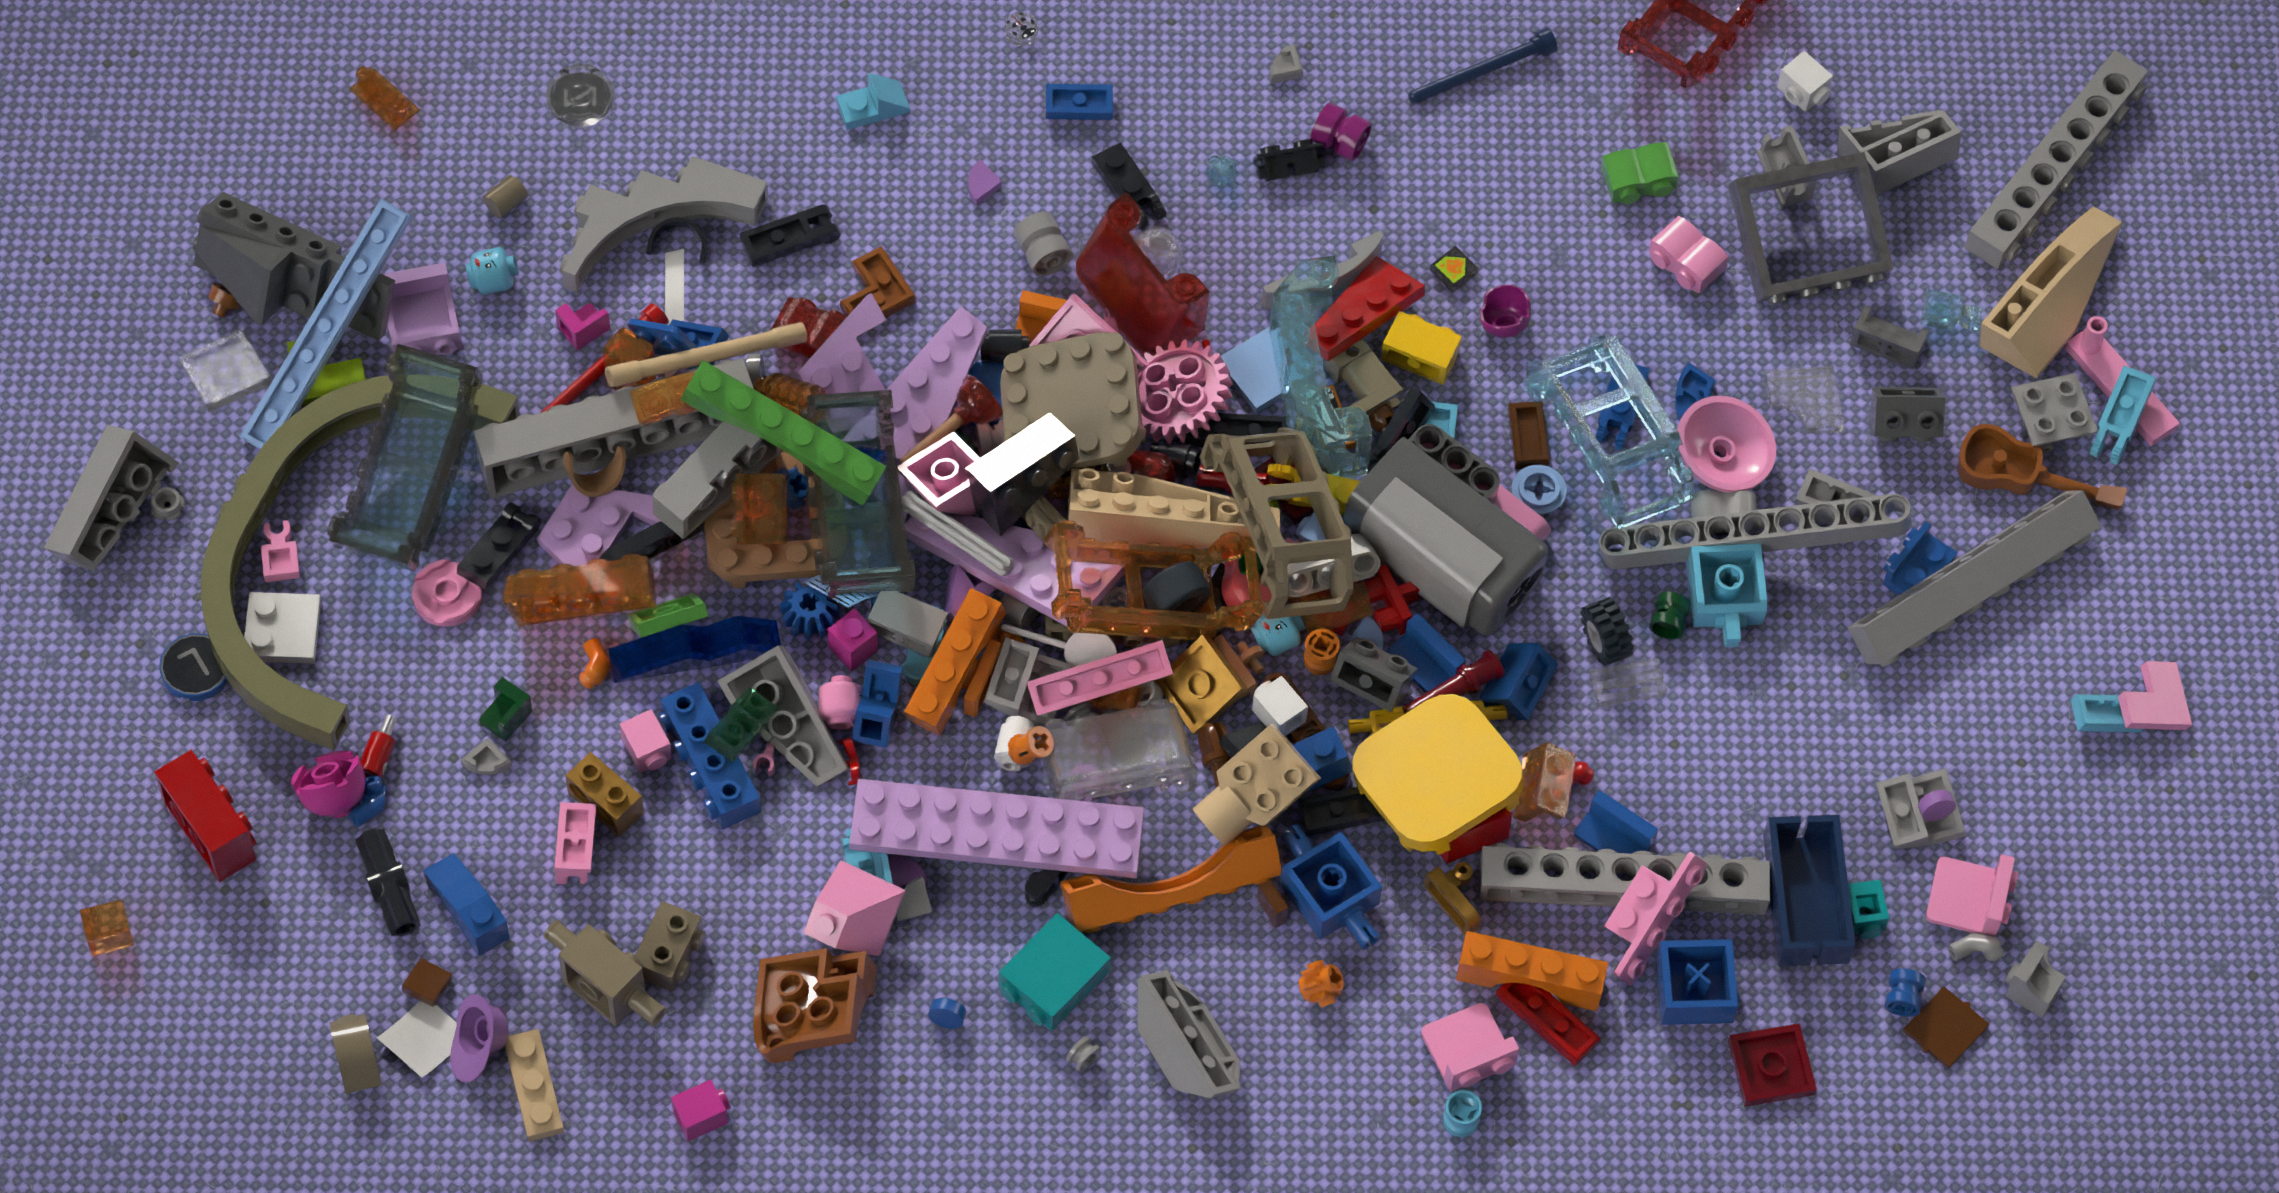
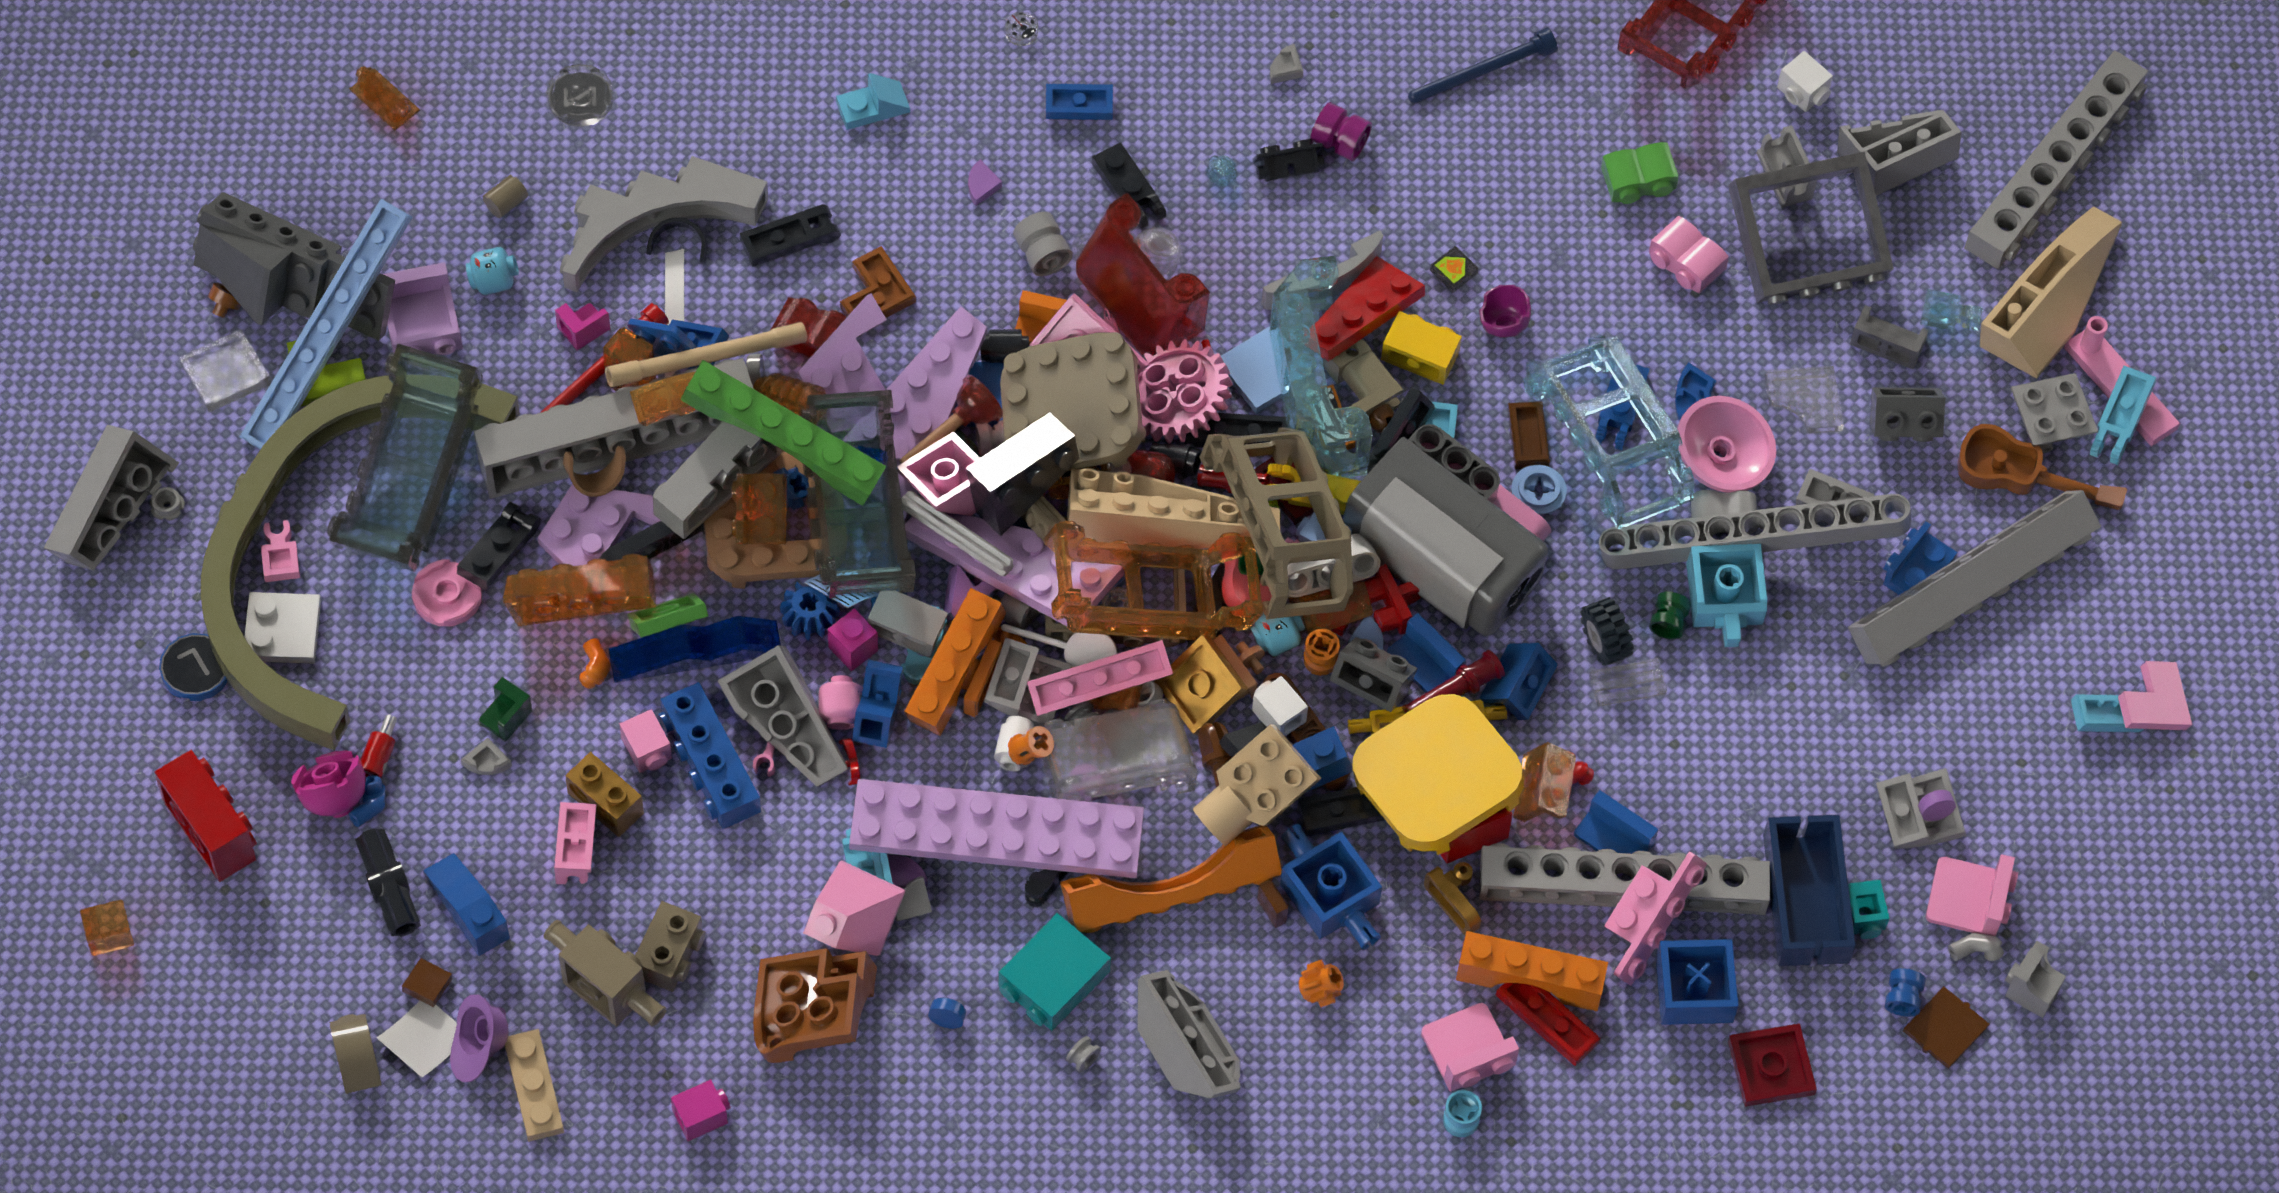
clear green slope [704,687,778,762] -> none
black wheel [1142,561,1212,624] -> none

